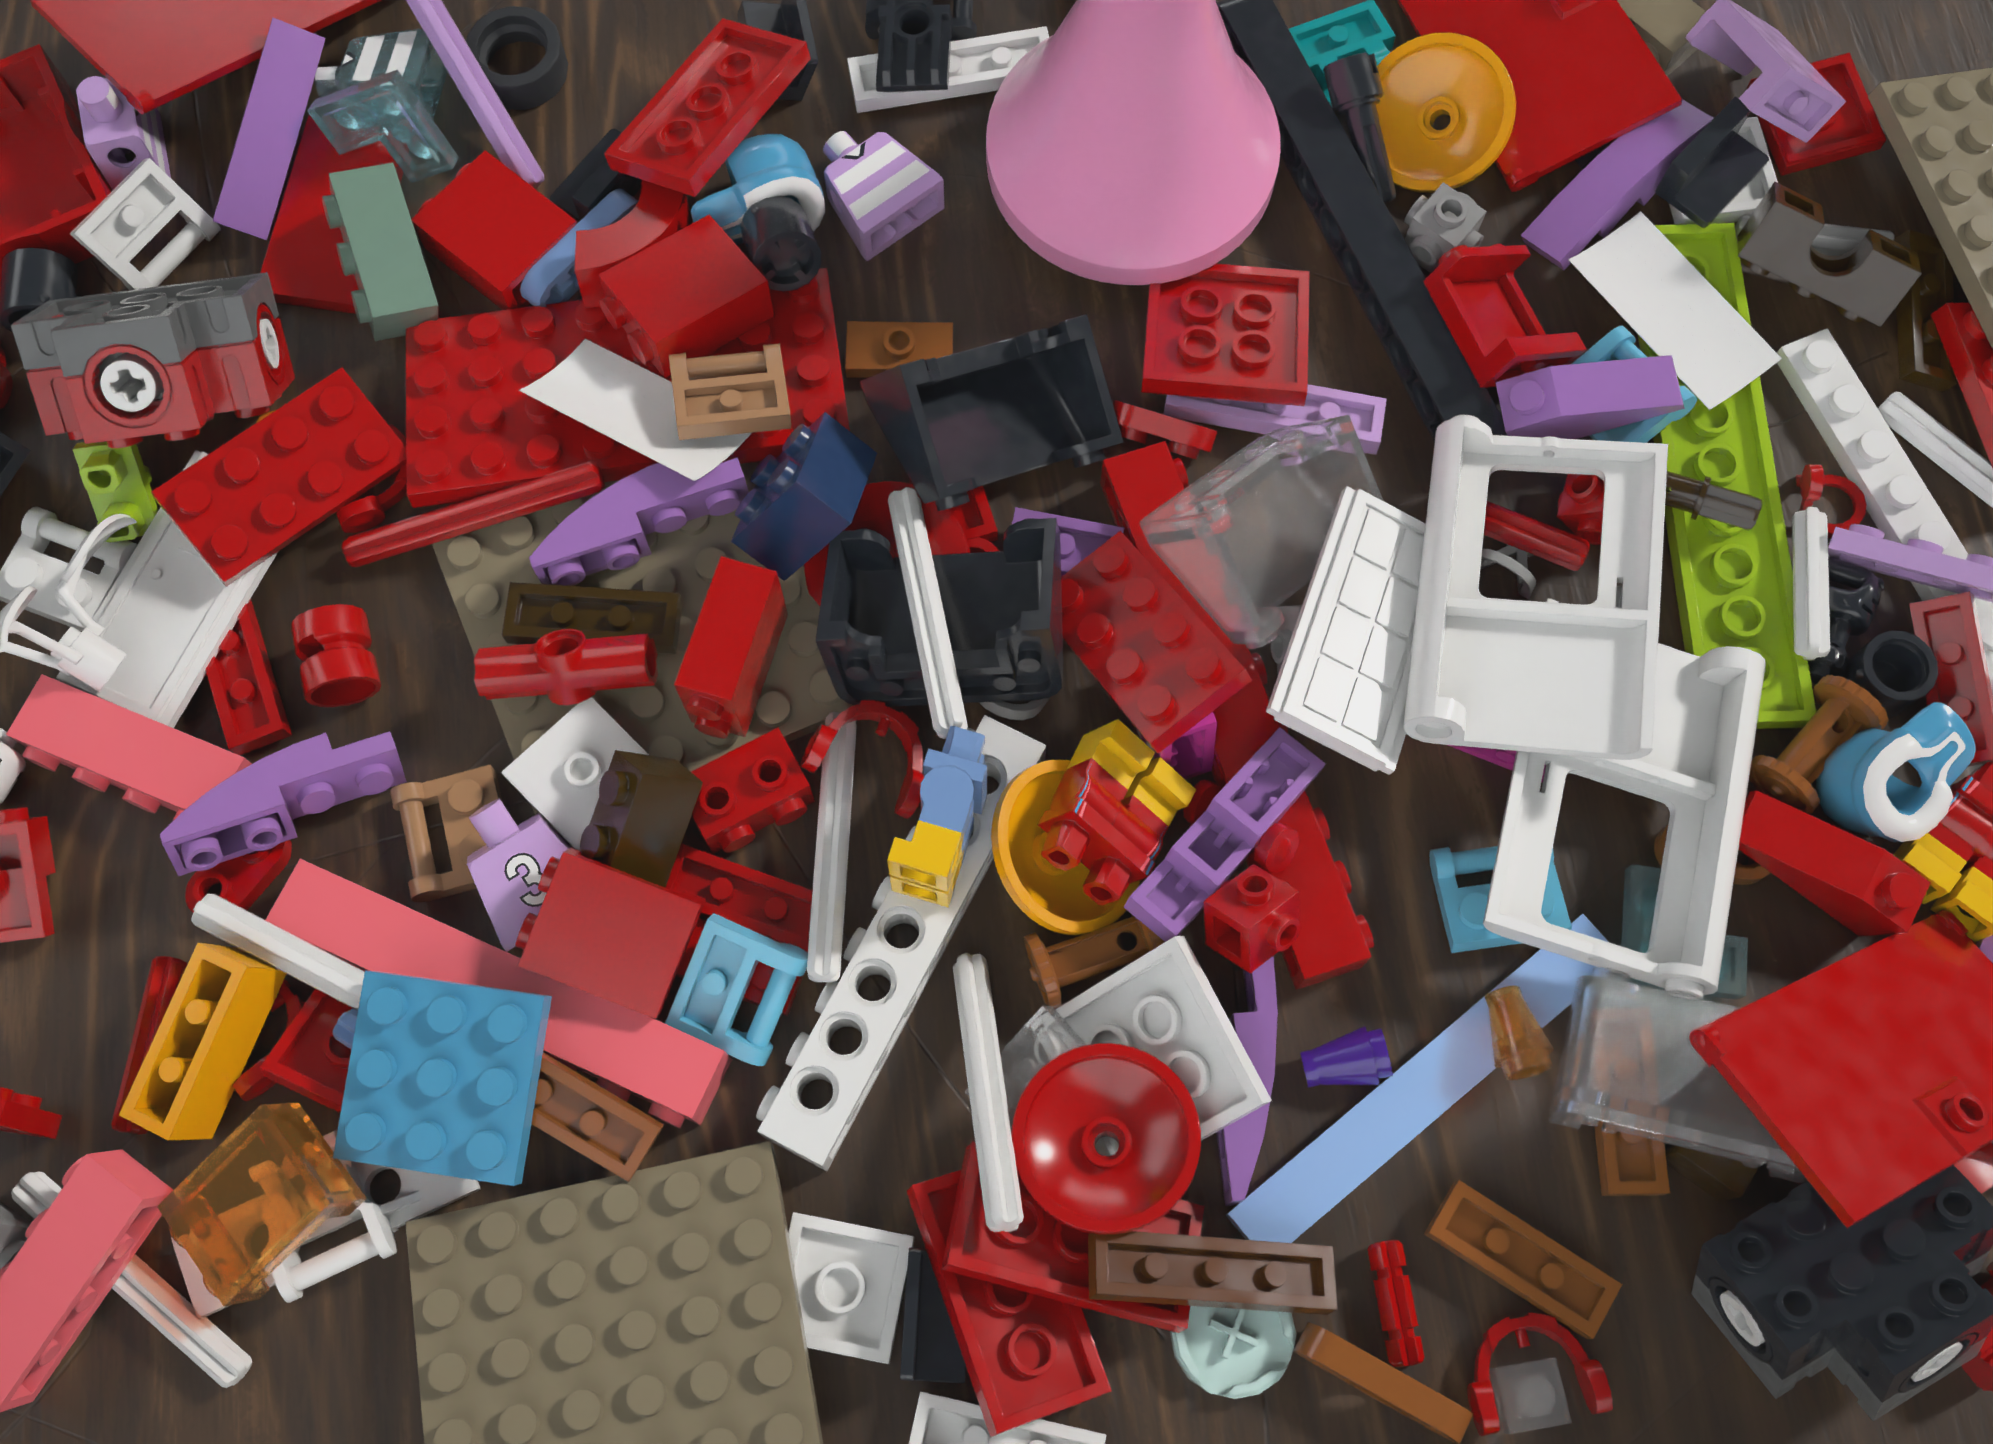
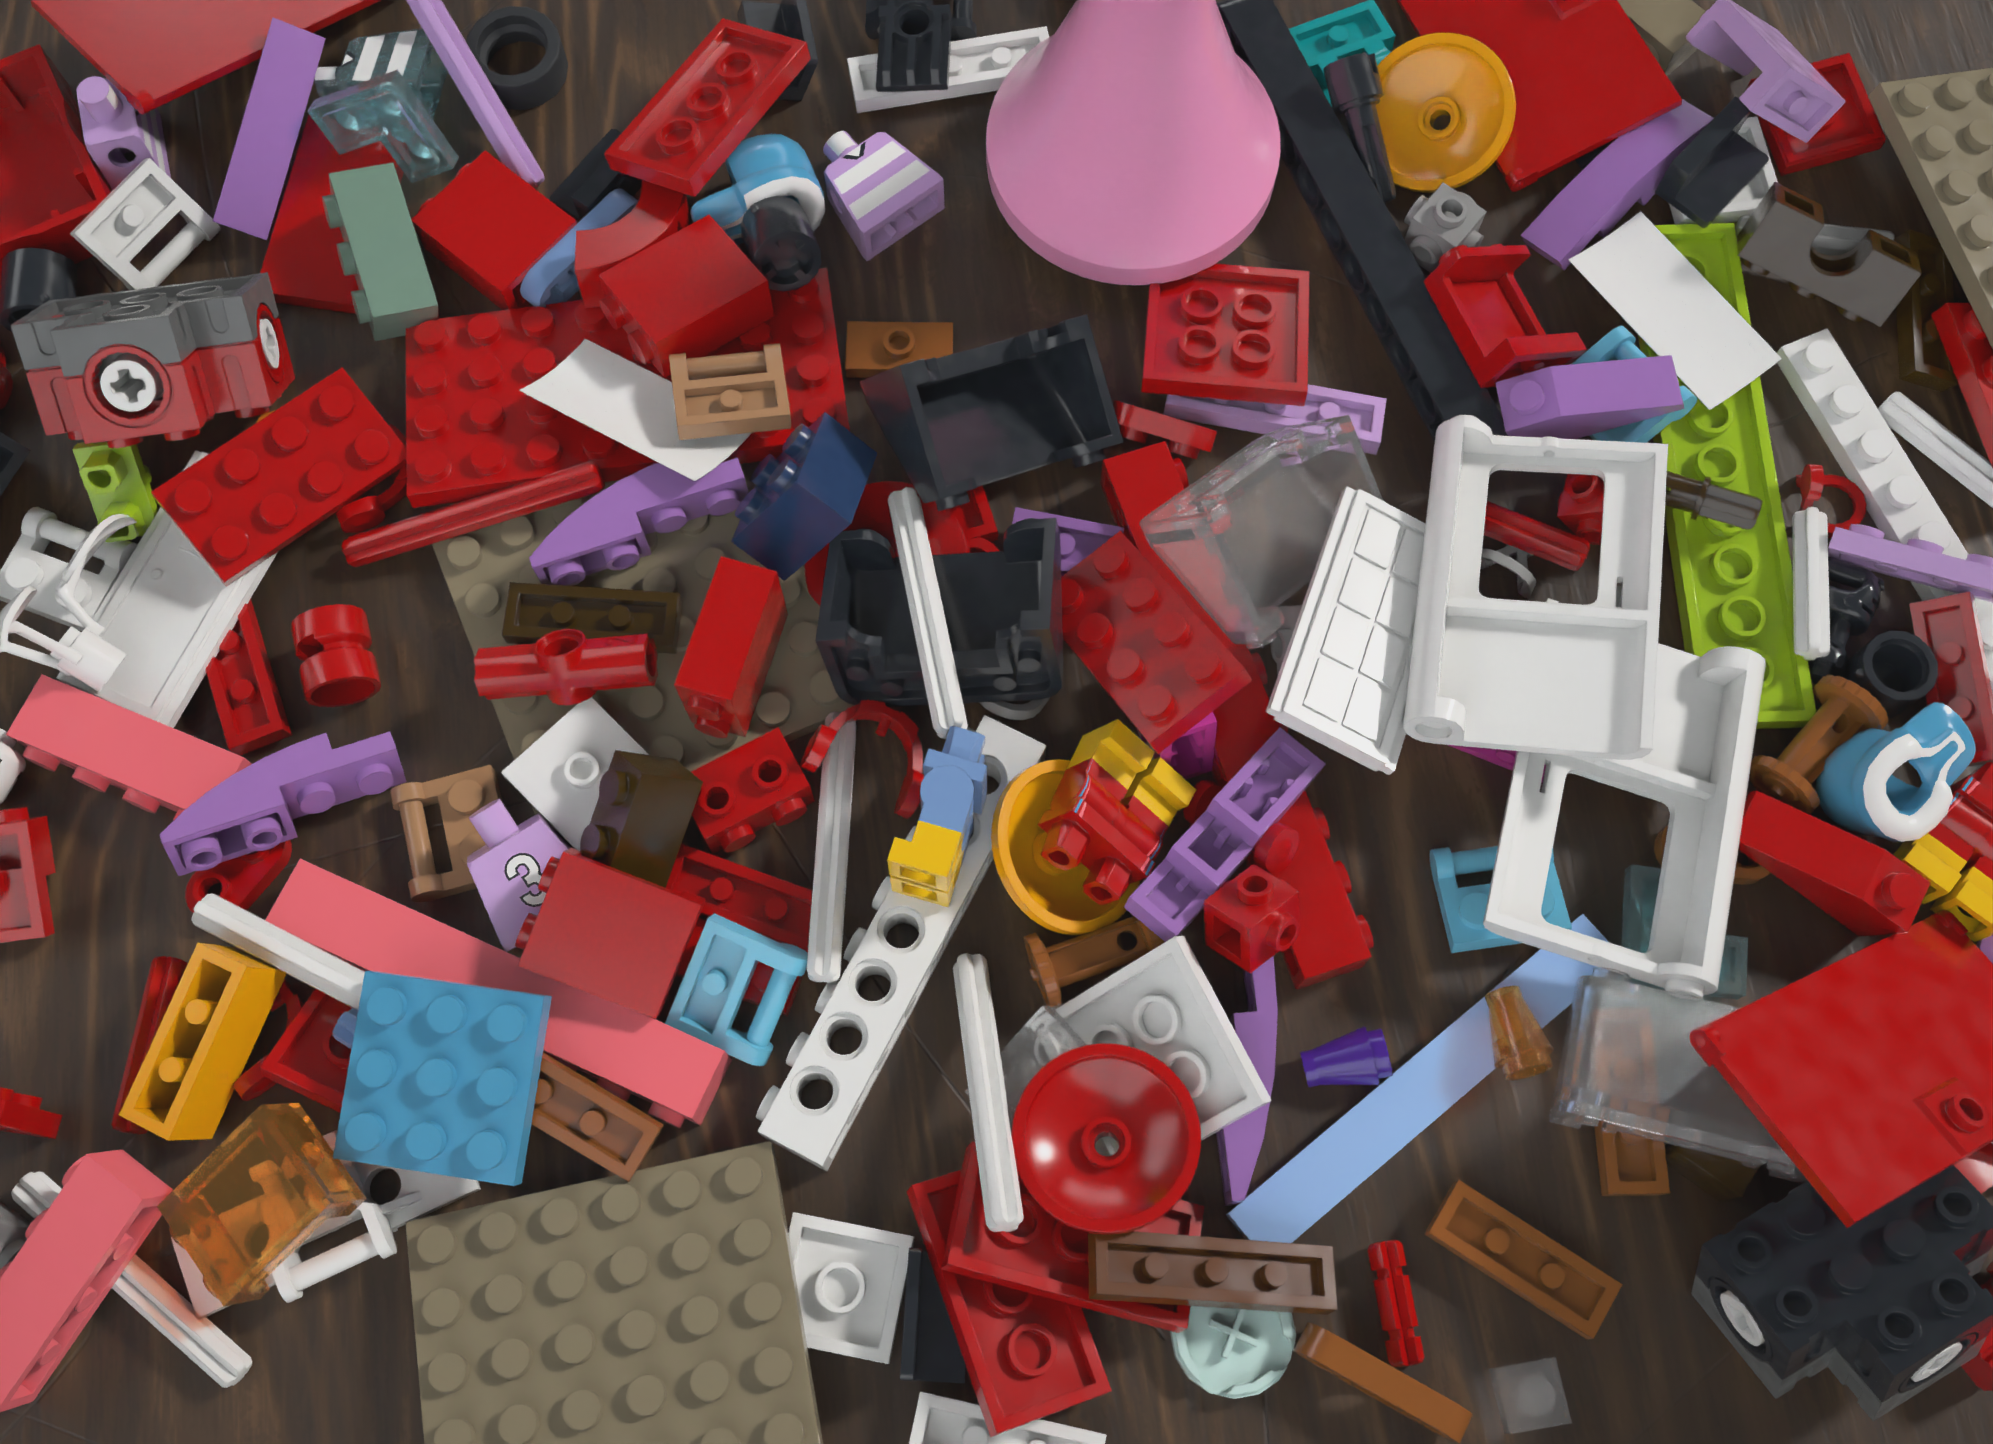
red piece [1467,1313,1613,1437] -> none

